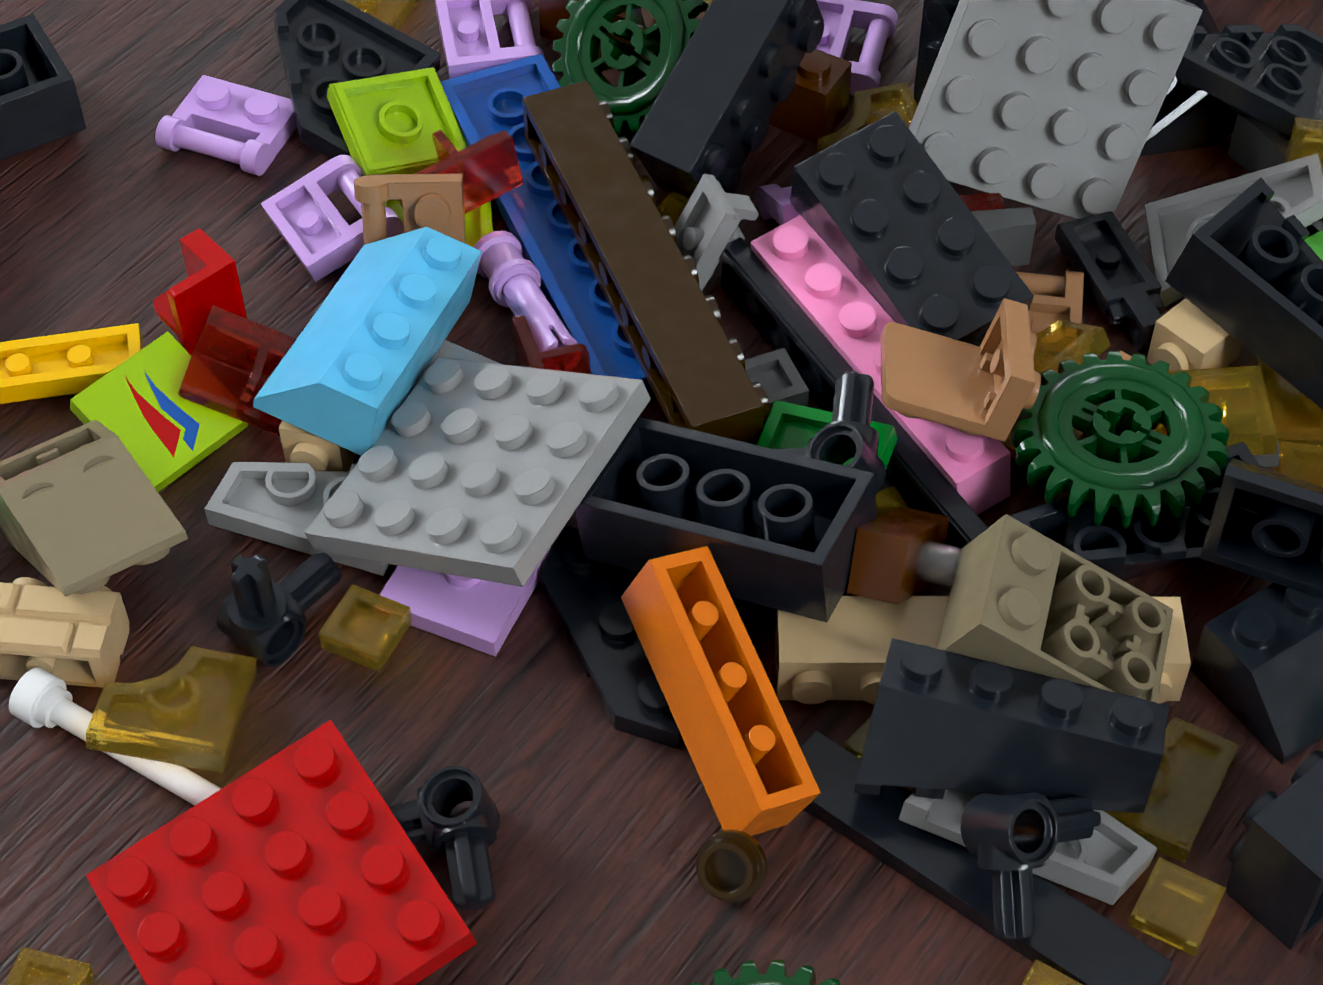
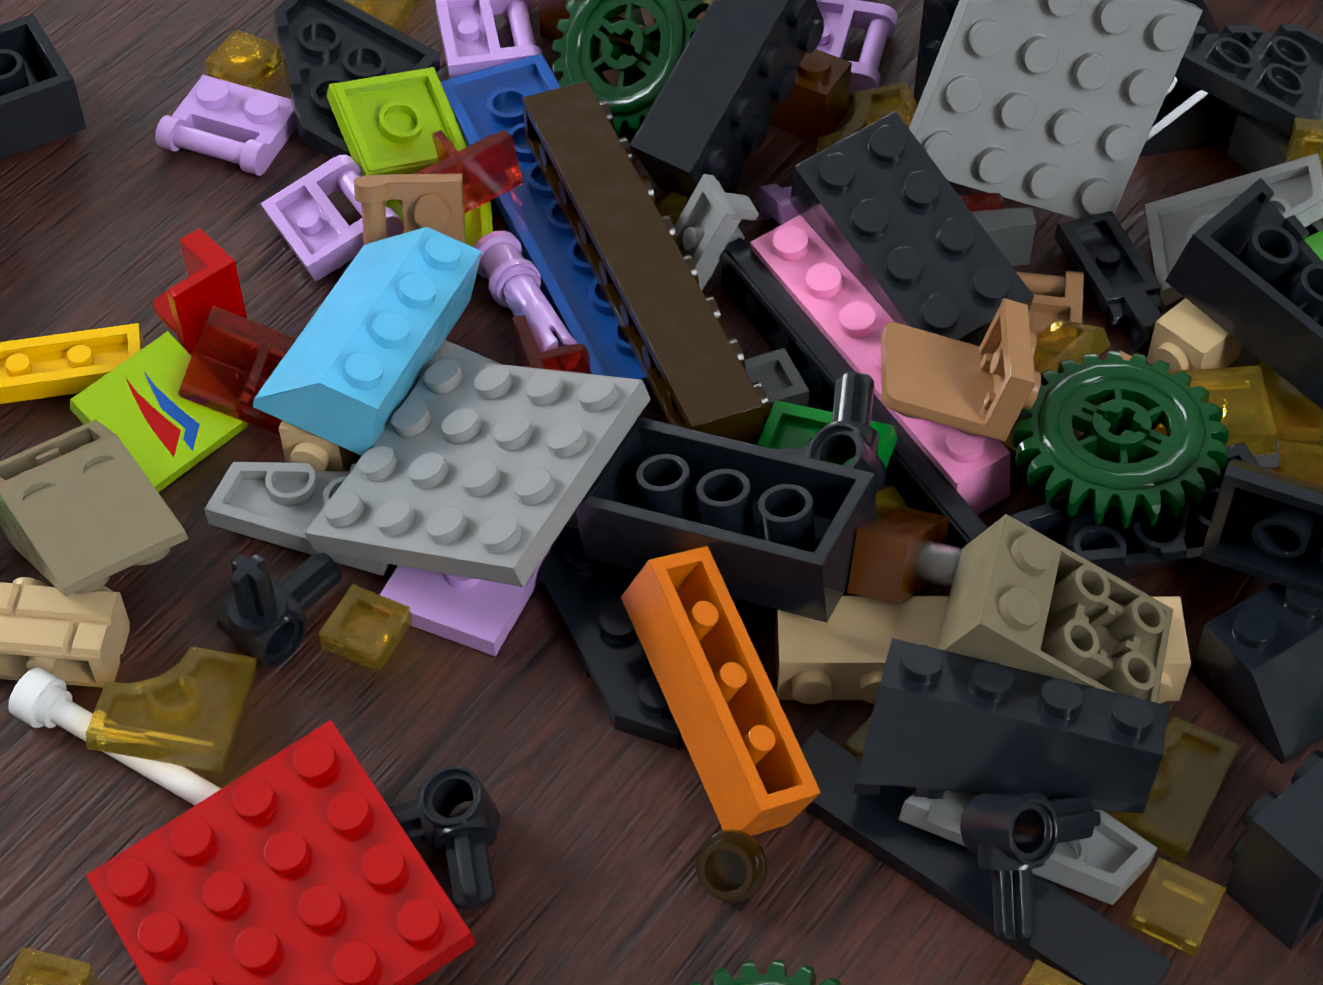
none -> clear yellow plate [205,29,283,90]

